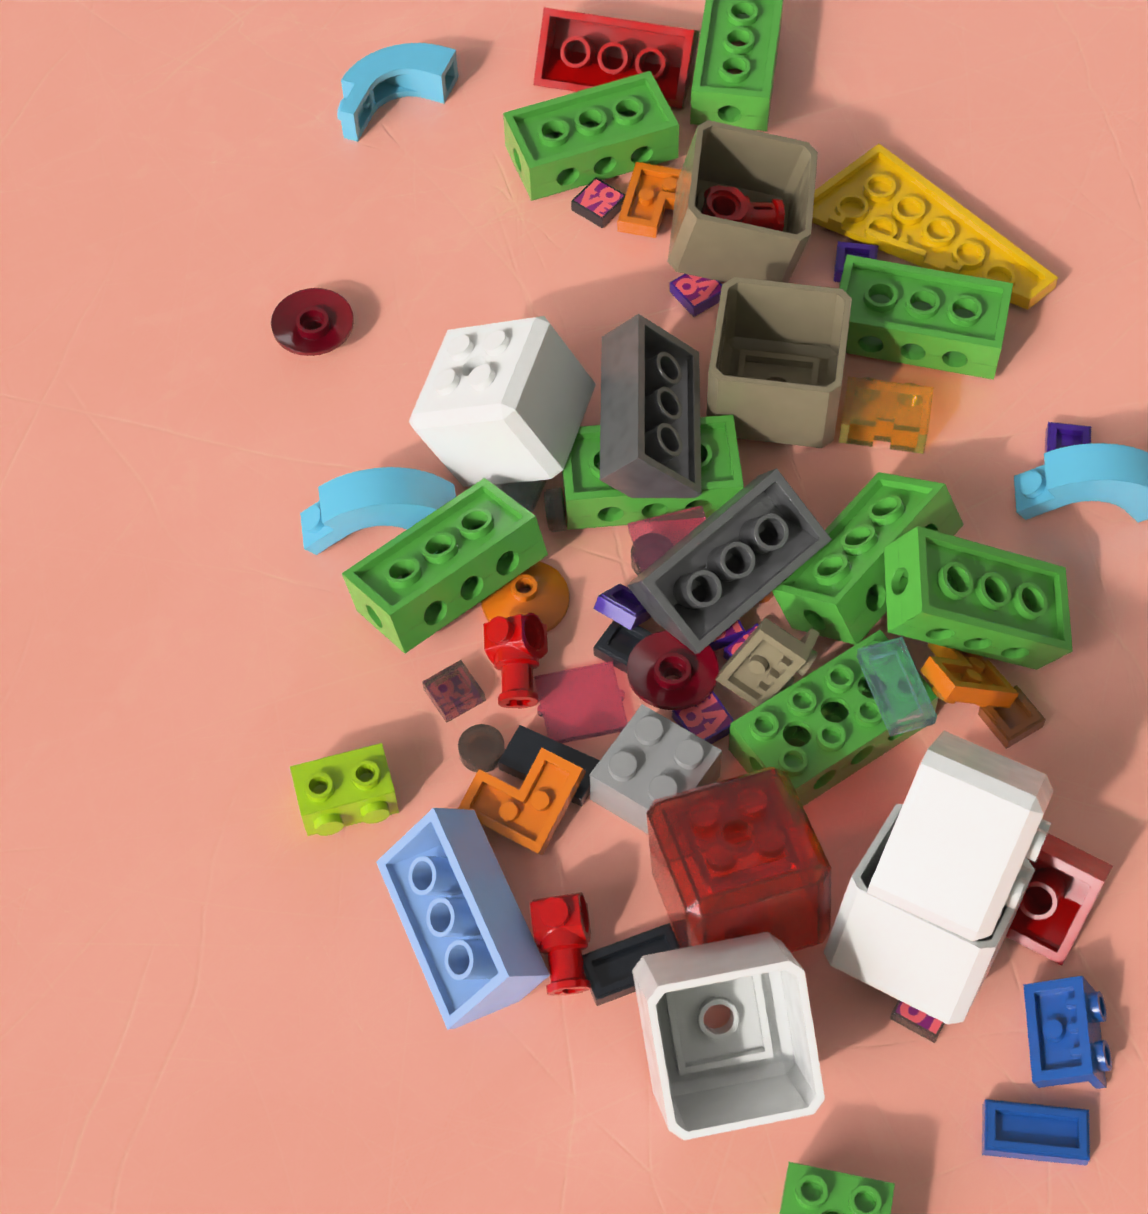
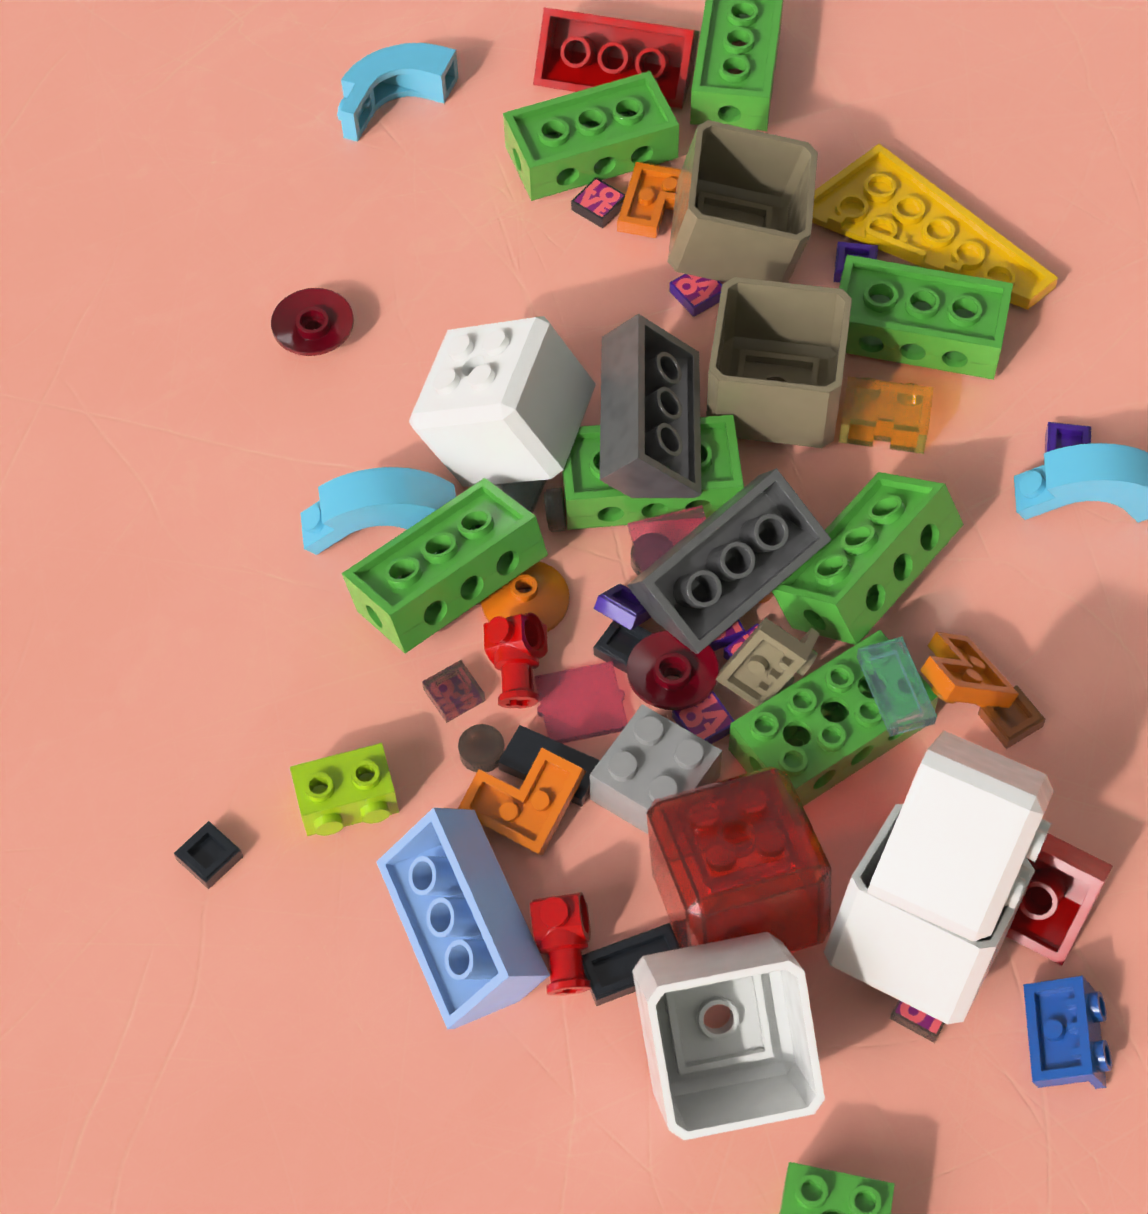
red connector [701,185,785,231] -> none
bright green brick [884,526,1073,670] -> none
blue tile [982,1099,1090,1166] -> none
none -> black tile [174,821,243,889]

